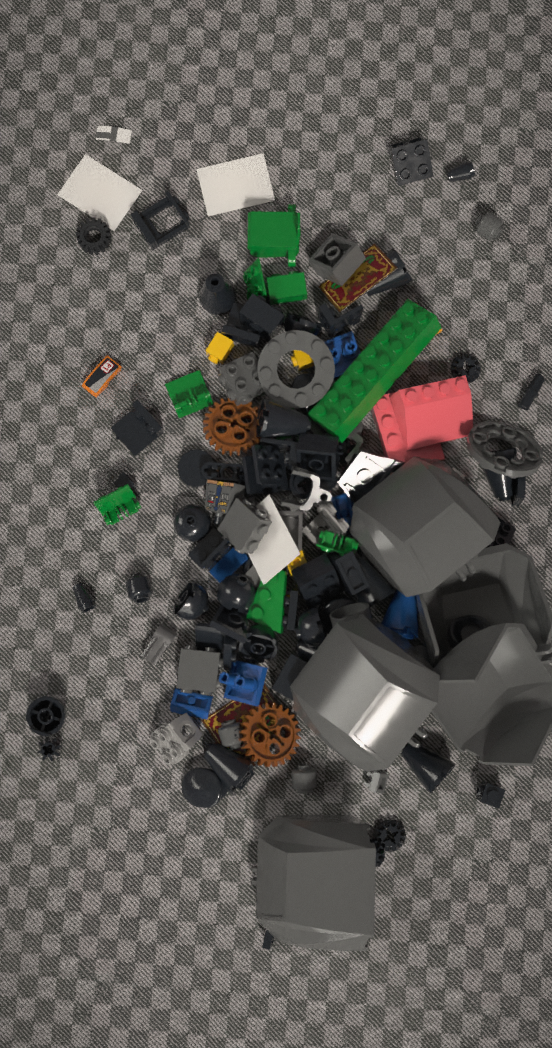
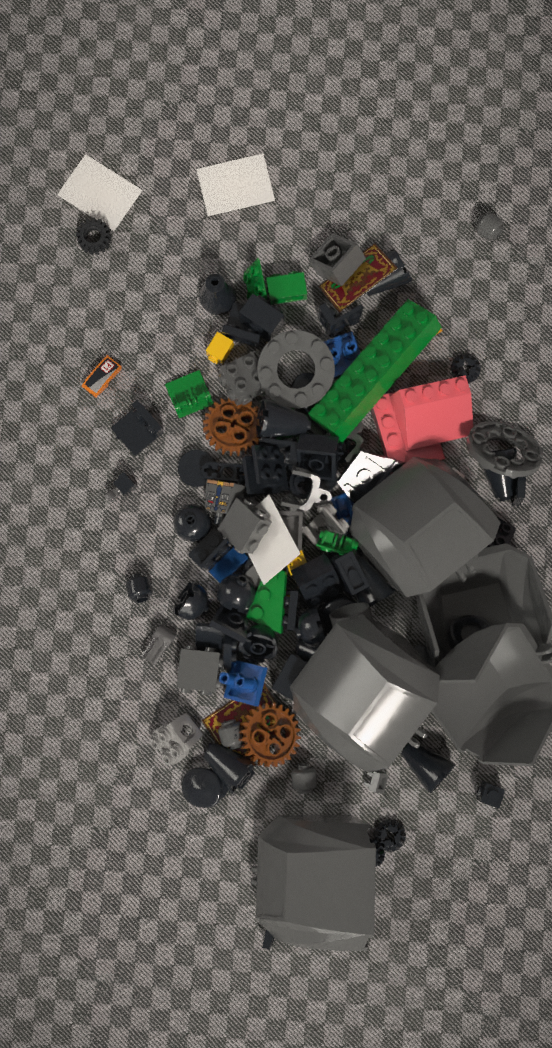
black cylinder [26,696,67,736] -> none
black gear [37,737,63,762] -> none
black cone [72,583,96,613] -> none
green hinge [93,484,142,526] -> none
white sticker [95,126,132,144] -> none
black window [130,191,190,251] -> none
blue slope [170,688,213,720] -> none
green piece [247,204,301,267] -> none
black cylinder [284,312,323,337] -> none
yellow brick [290,350,314,371] -> none
blue cone [381,589,418,639] -> none
black bracket [387,137,433,186] -> none
black cone [447,161,475,182] -> none
black axle [518,374,545,411] -> none

